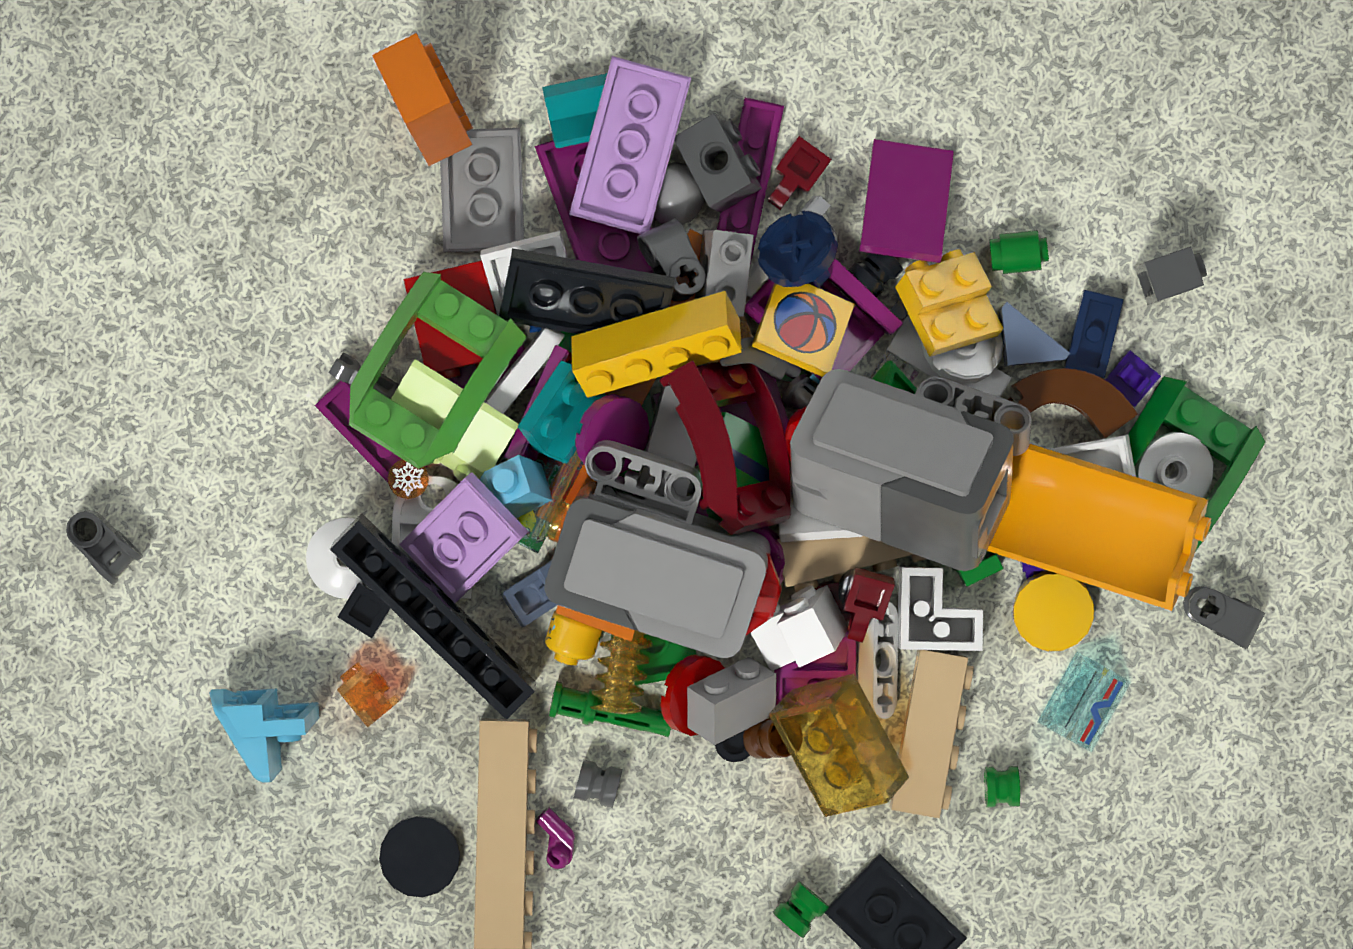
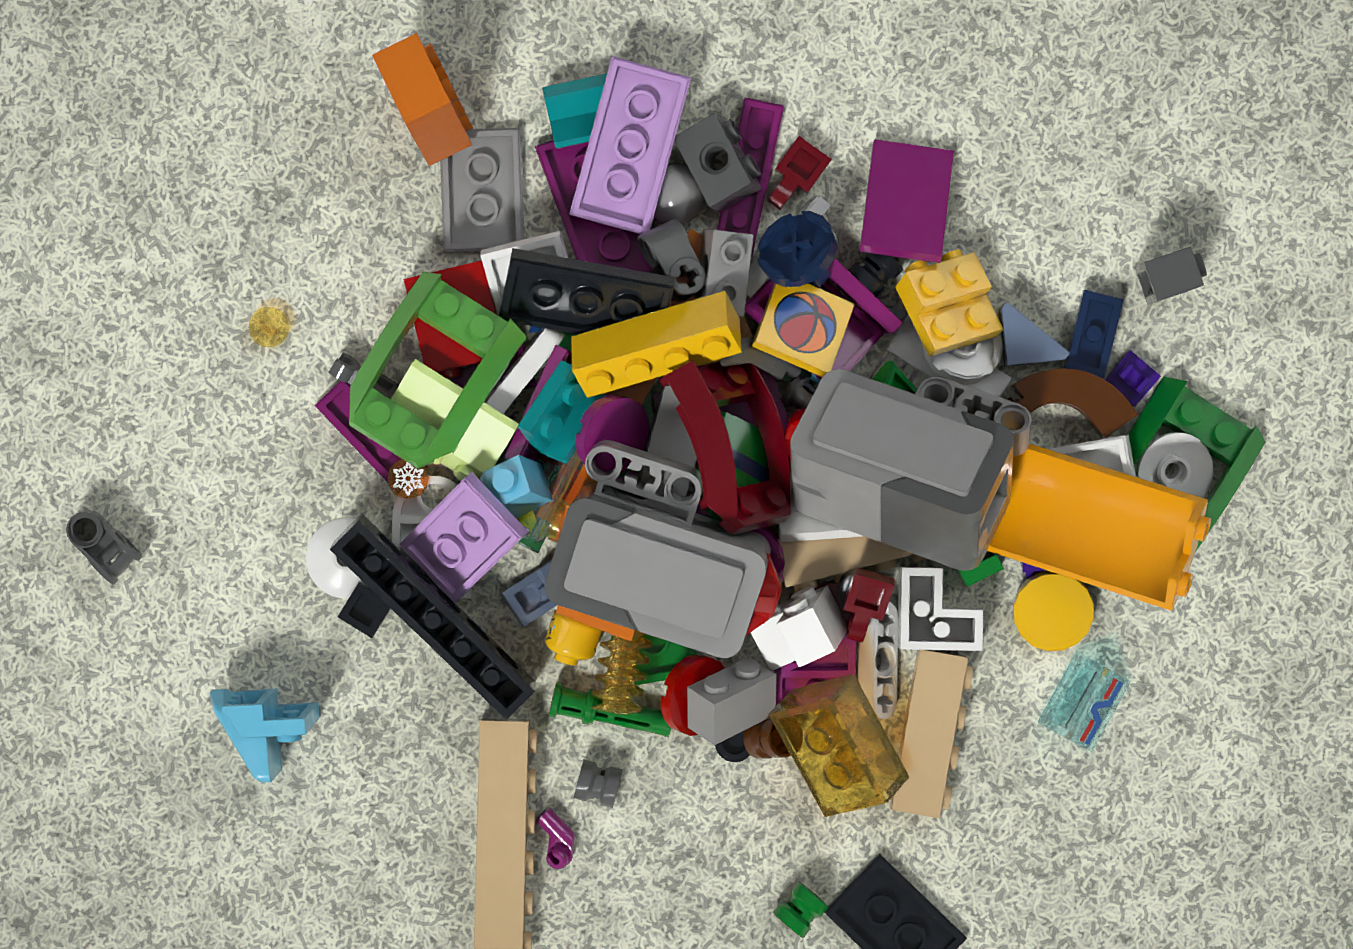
clear orange brick [337,662,402,727] -> none
black tile [379,816,460,898] -> none
green wheel [984,766,1020,808] -> none
green brick [989,230,1049,274] -> none
dark grey piece [1183,586,1265,649] -> none
none -> clear yellow tile [249,307,290,348]

